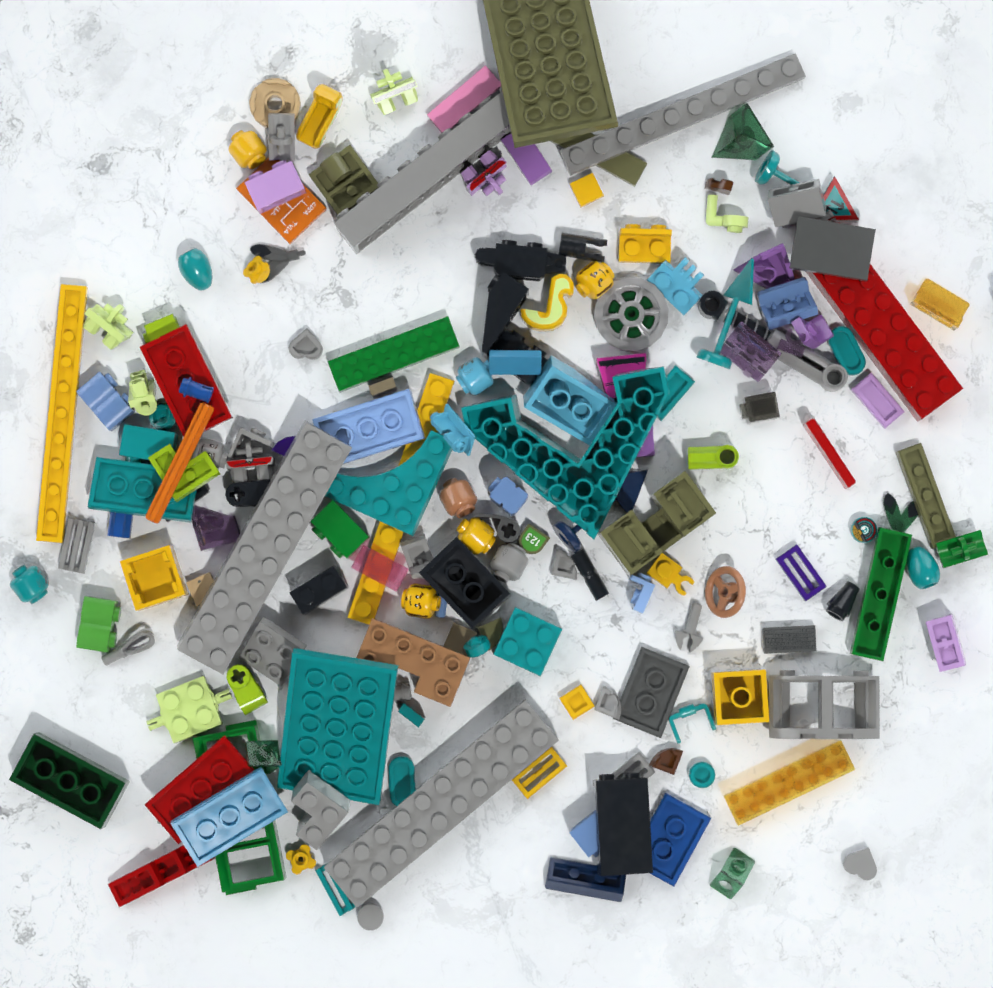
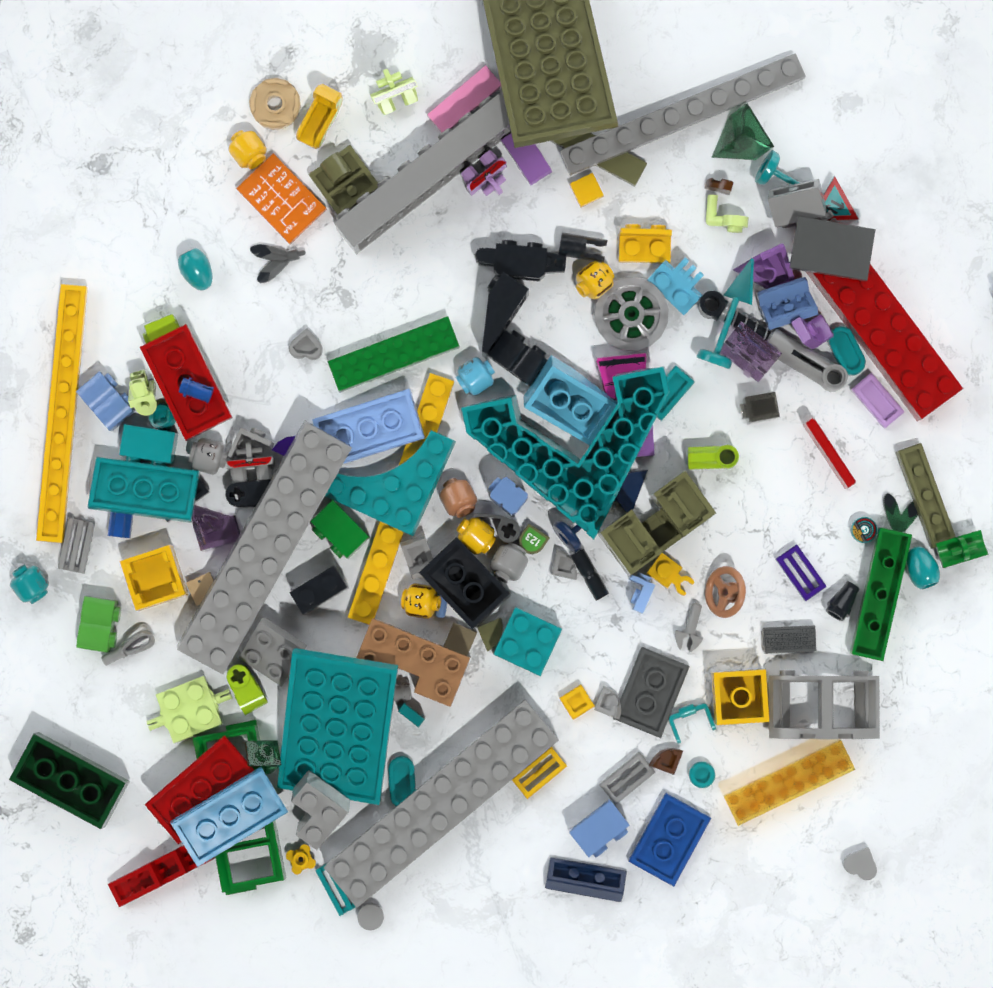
yellowish green hips [83,303,134,350] -> none
orange axle [145,402,214,524] -> none
lime plate [148,444,220,502] -> none
yellow plate [243,256,270,284] -> none
lavender brick [245,160,306,214] -> none
light grey hips [268,113,295,161] -> none
clear pink tile [351,545,409,592] -> none
dark tan tile [369,377,397,398] -> none
medium azure hinge [430,404,475,456] -> none
teal tile [463,635,491,658] -> none
dark azure tile [489,350,542,375] -> none
animal [520,274,574,332] -> none
black panel [592,772,653,876] -> none
clear green bracket [710,848,755,899] -> none
clear purple tile [777,329,806,358] -> none
clear yellow panel [910,279,970,331] -> none
lavender hinge [926,614,966,672] -> none

